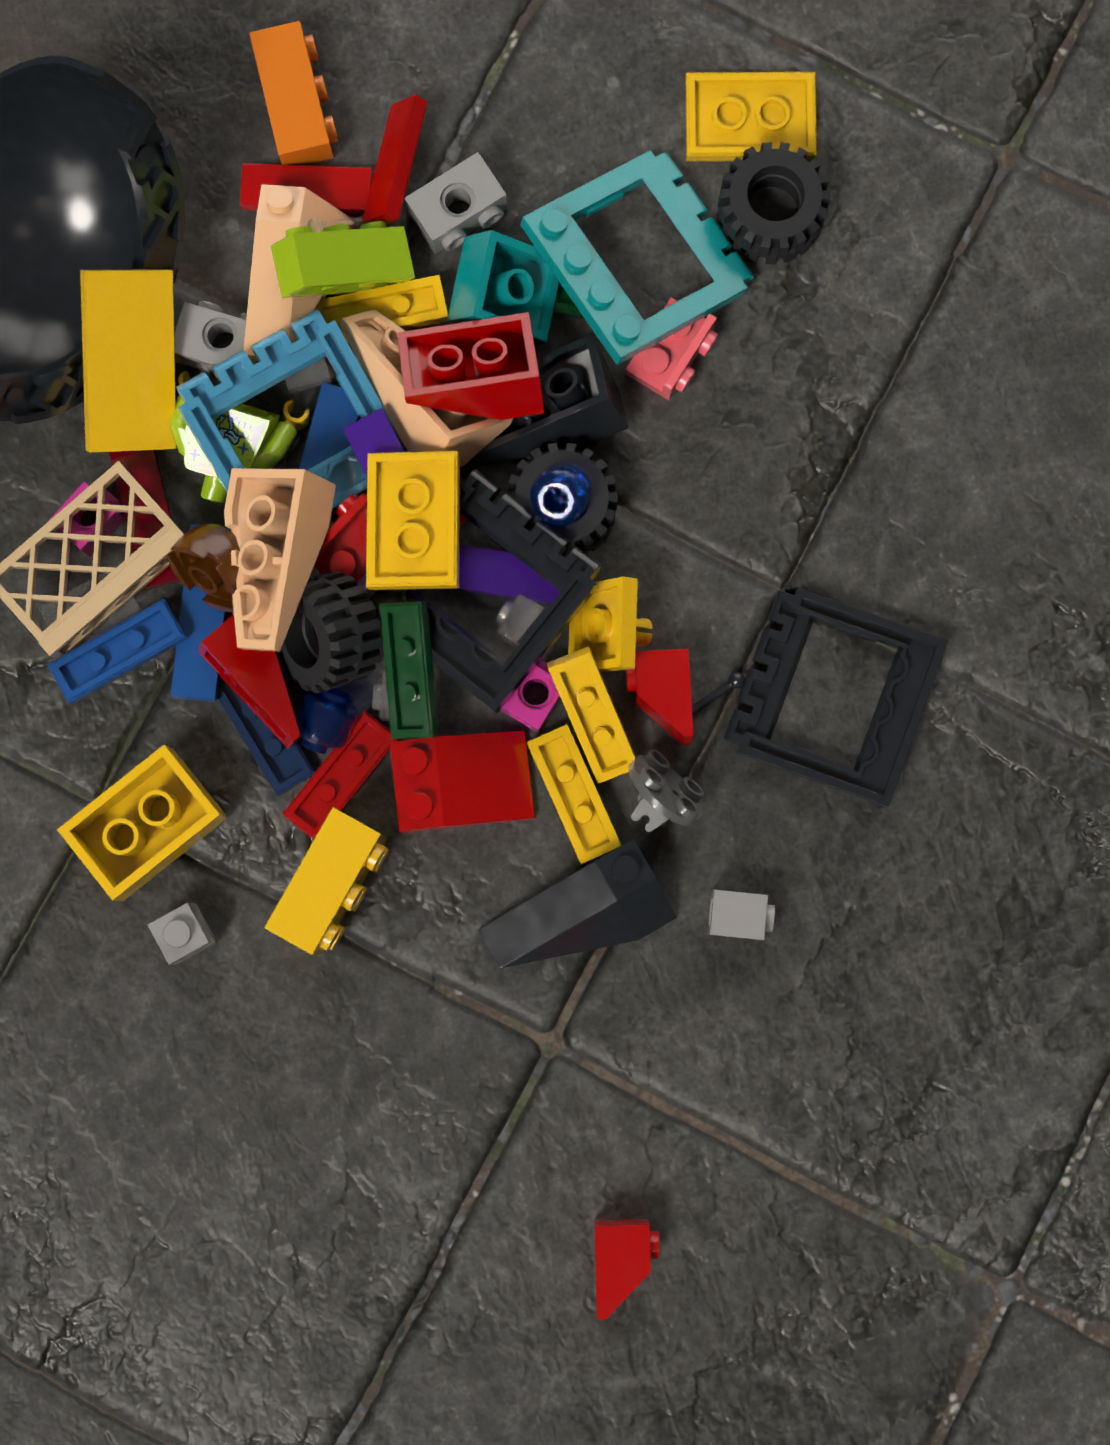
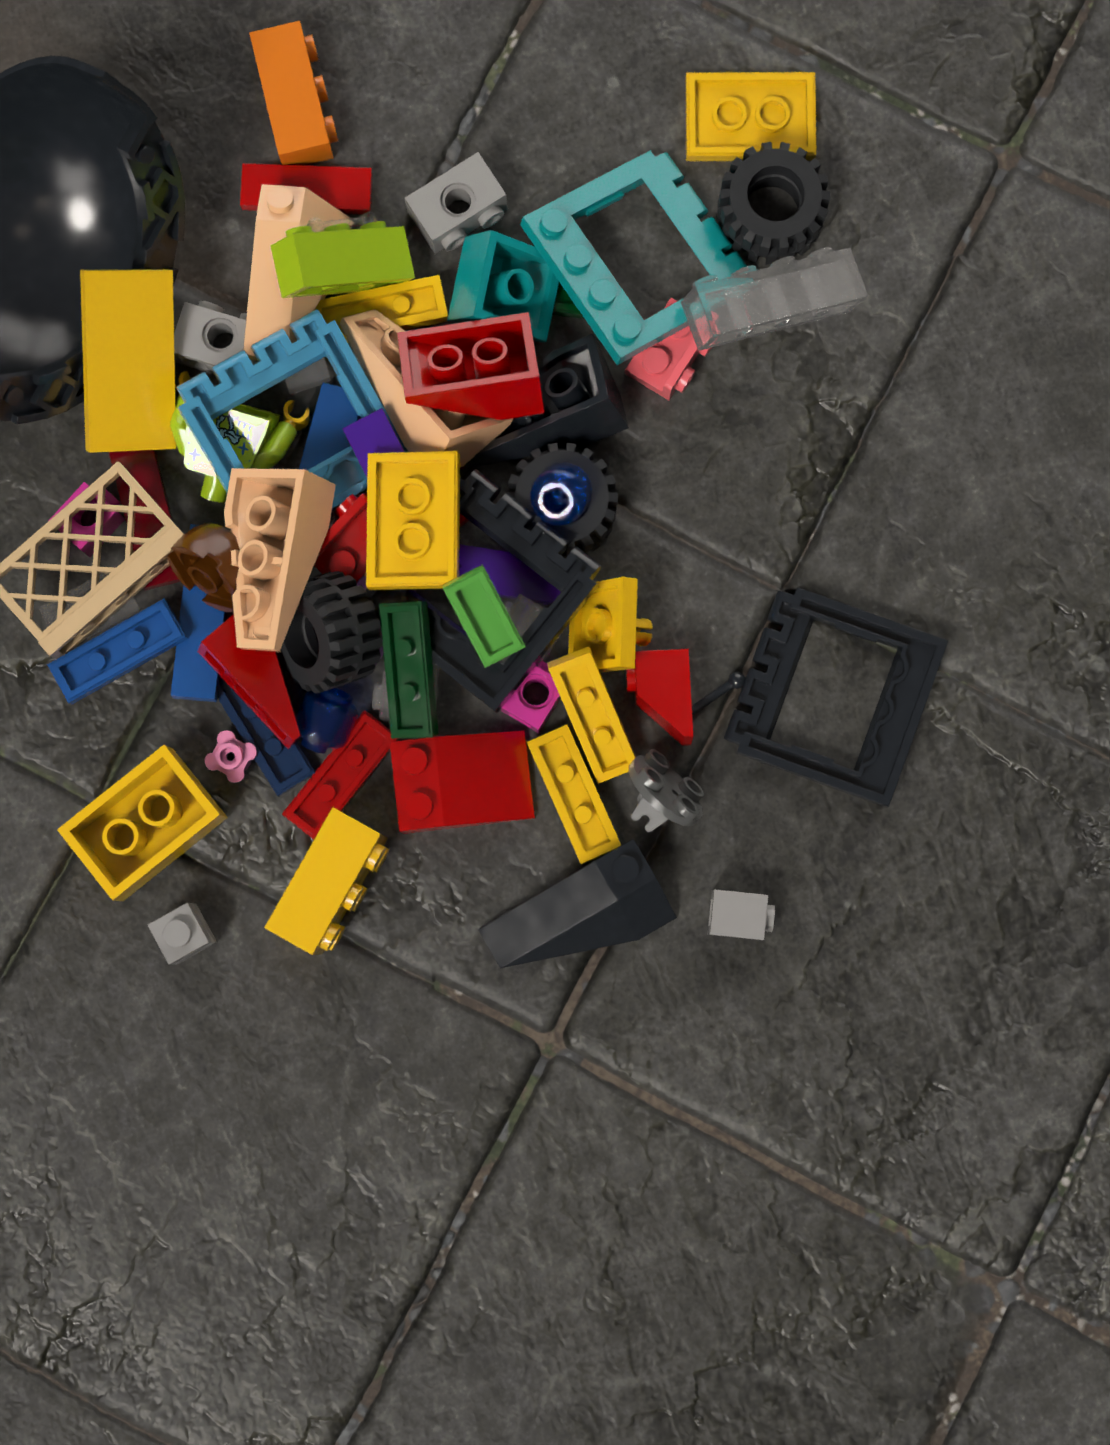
red tile [362,94,427,224] -> none
red slope [594,1219,659,1320] -> none
none -> bright pink plate [205,731,257,783]
none -> bright green tile [442,564,526,668]
none -> clear brick [681,247,868,351]

